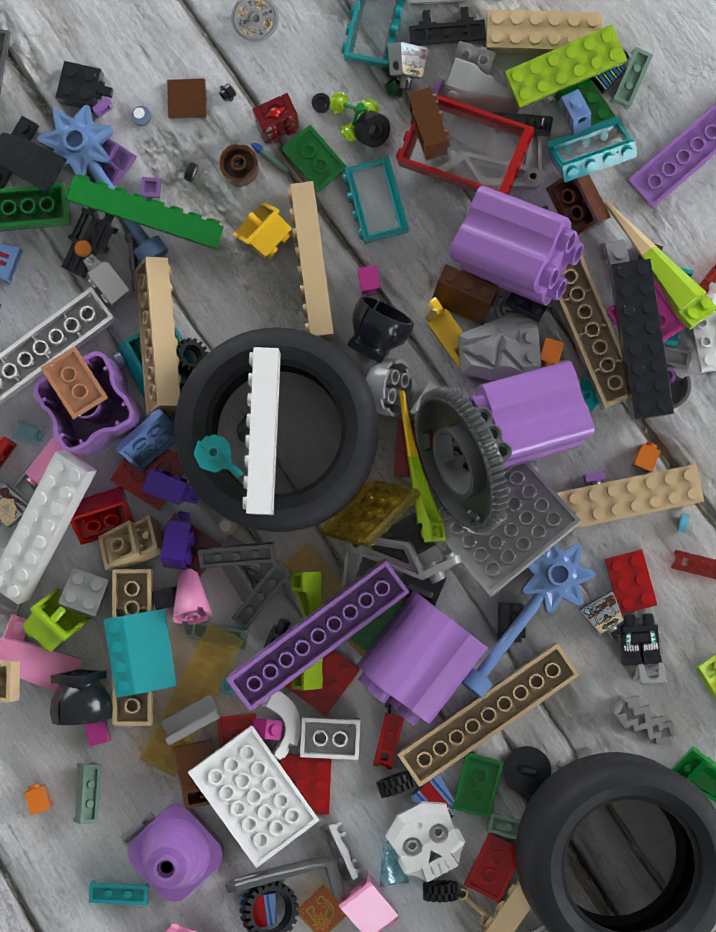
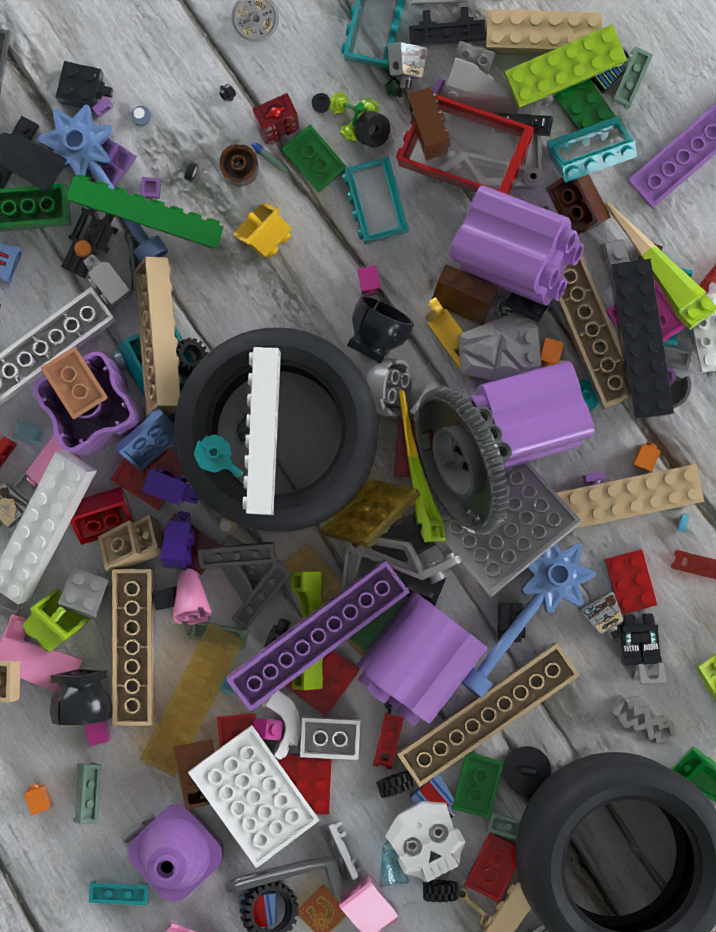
teal slope [104,609,177,698] -> none
light grey panel [161,694,222,745] -> none
reddish brown tile [167,78,207,119] -> none
tan brick [287,181,334,340] -> none
medium blue torso [557,89,591,135] -> none

